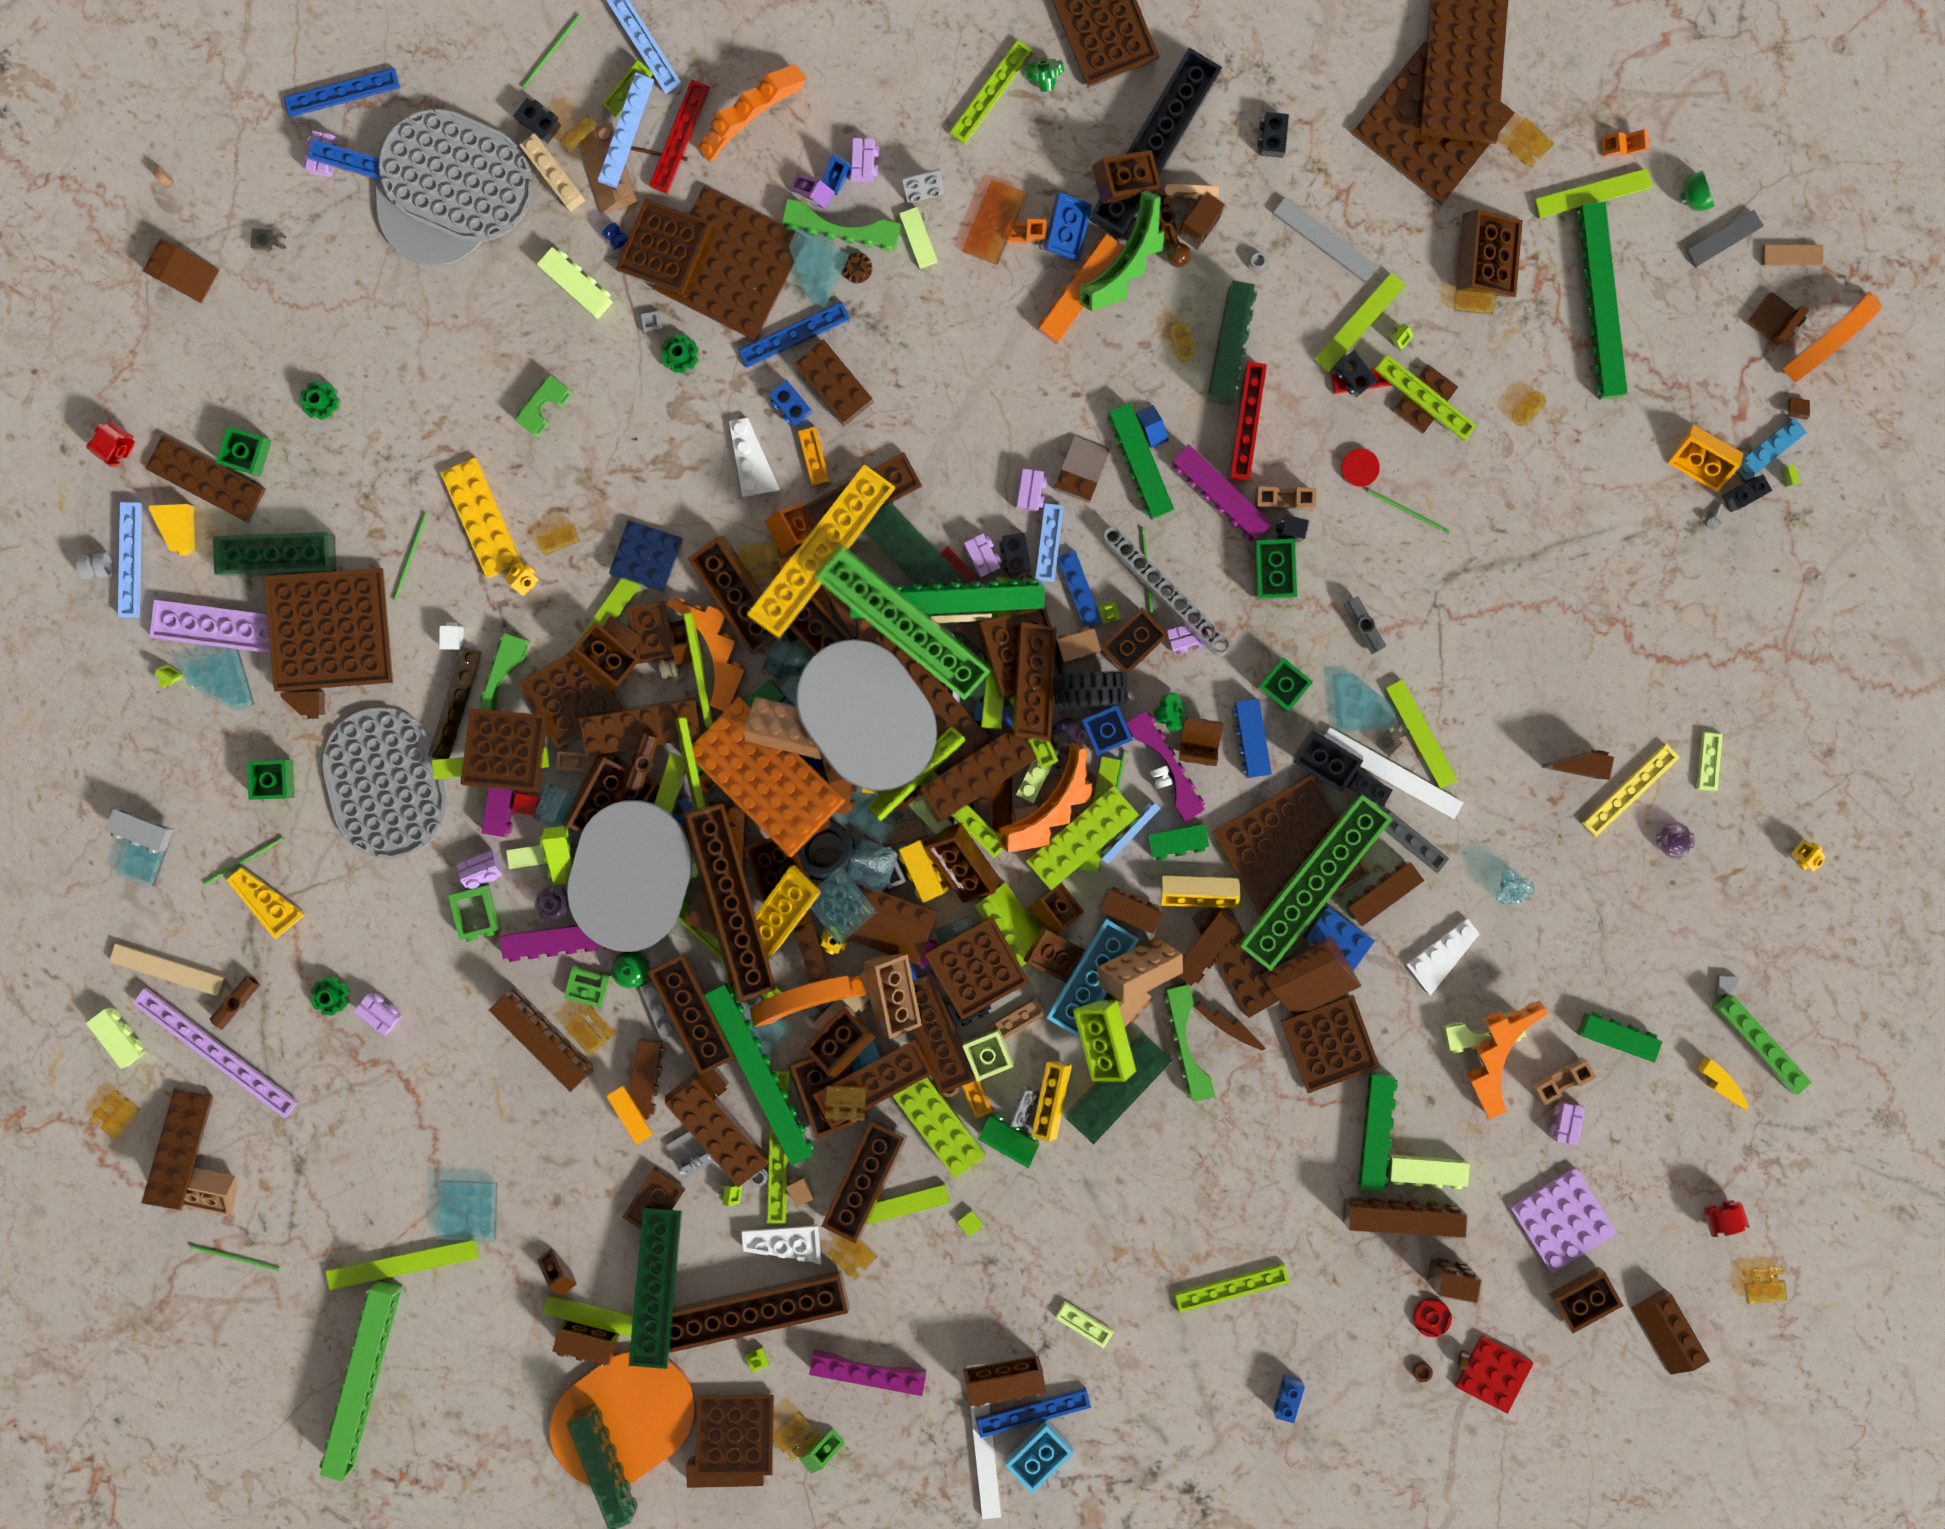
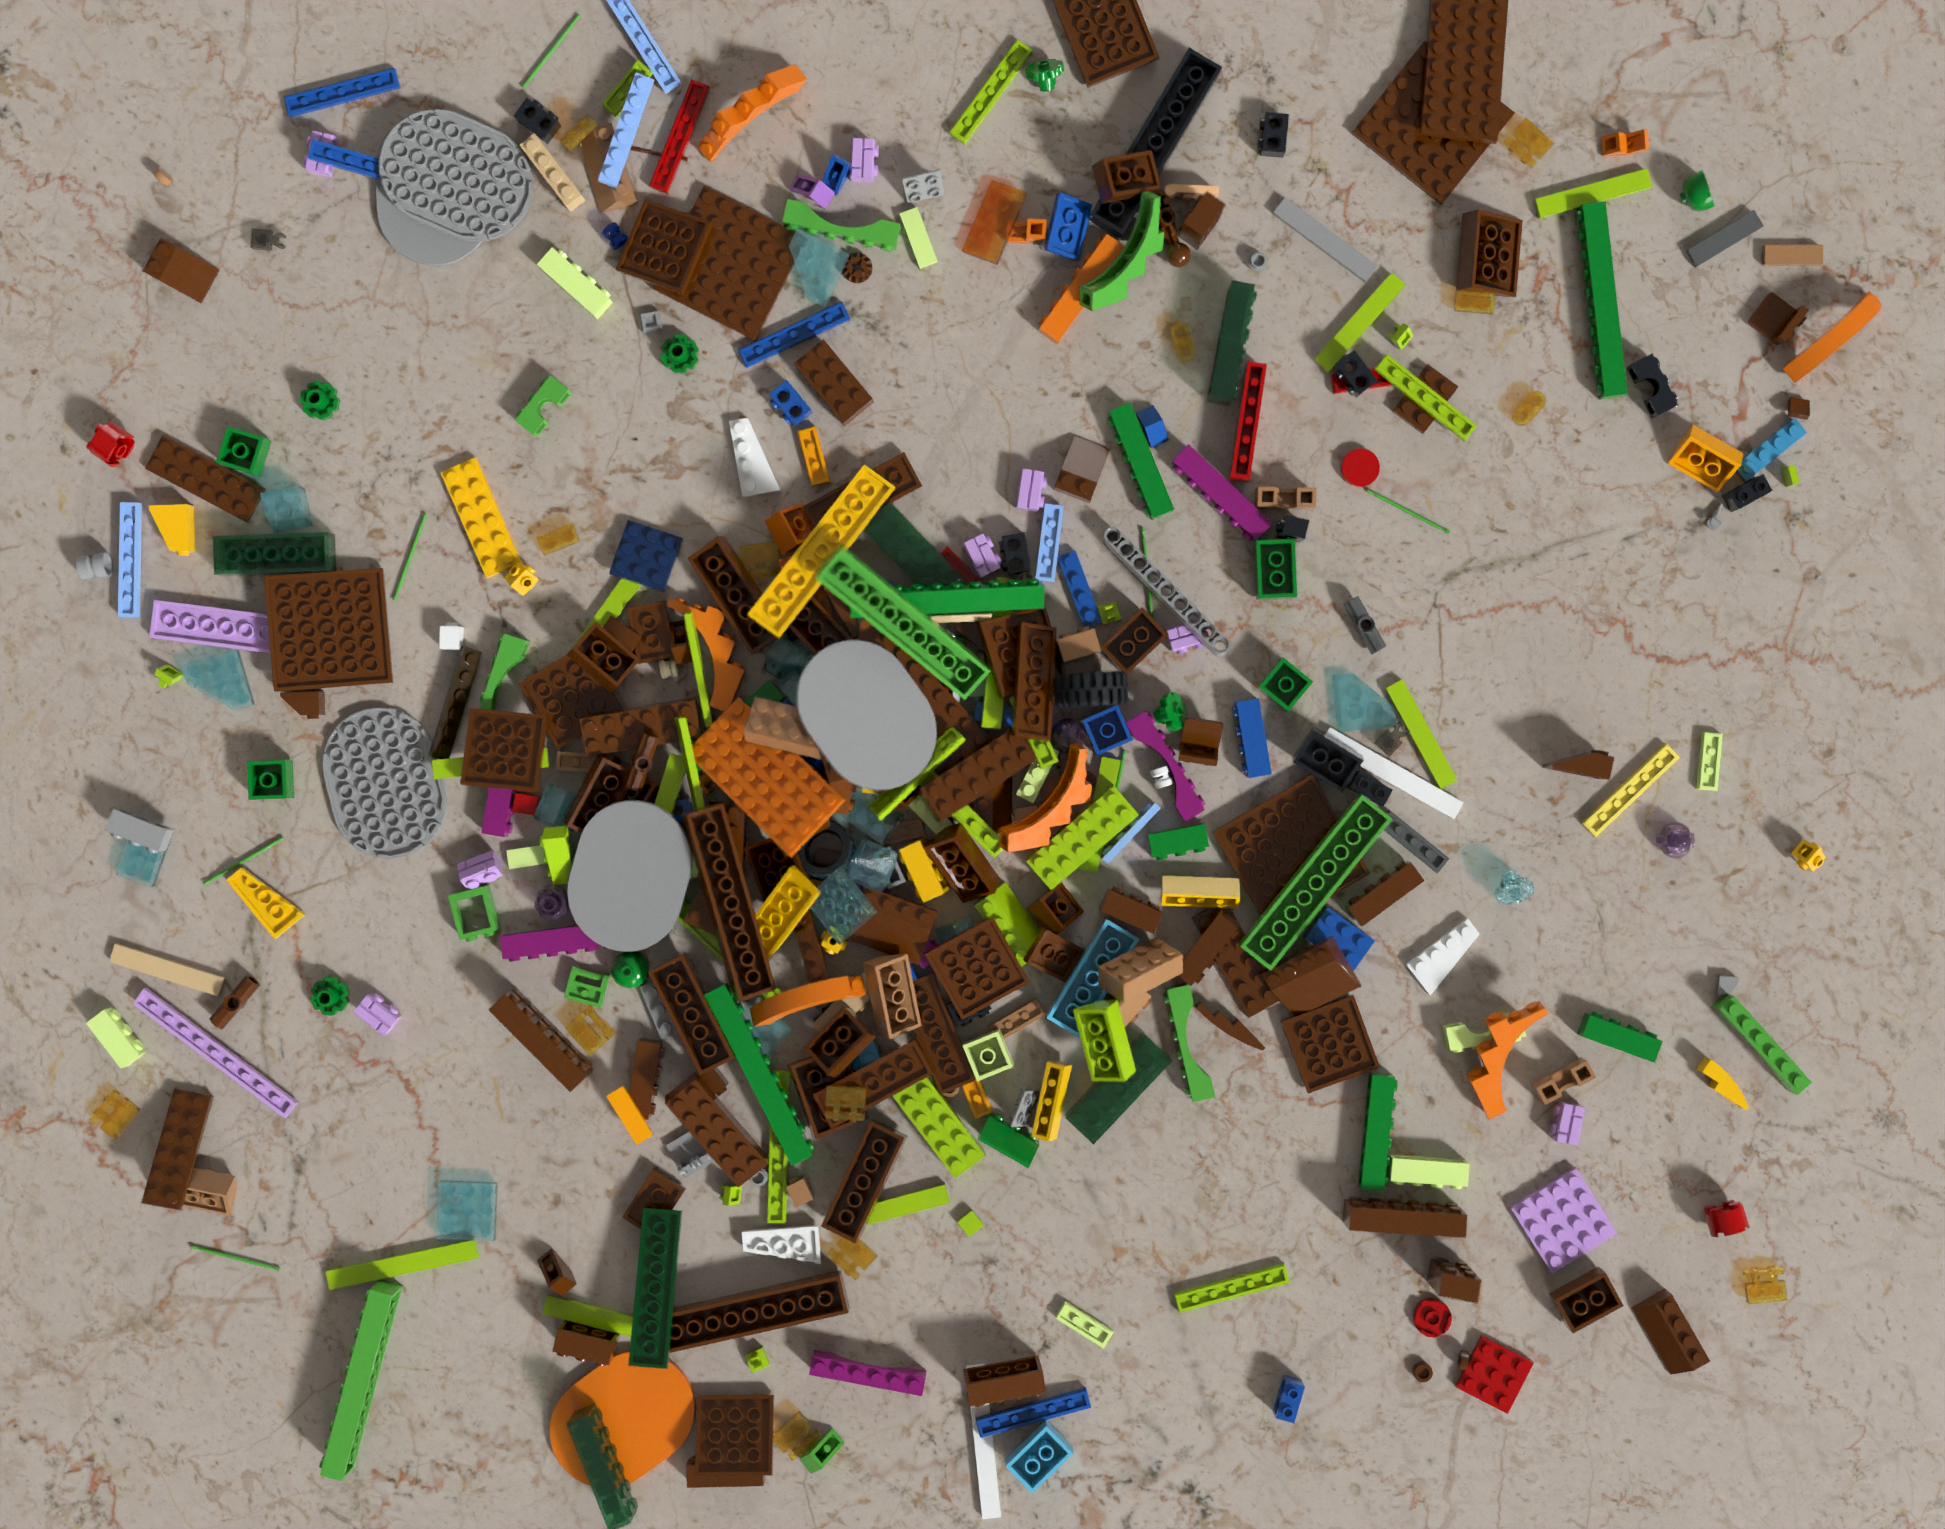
none -> clear light blue slope [260,486,313,533]
none -> black arch [1626,353,1678,418]

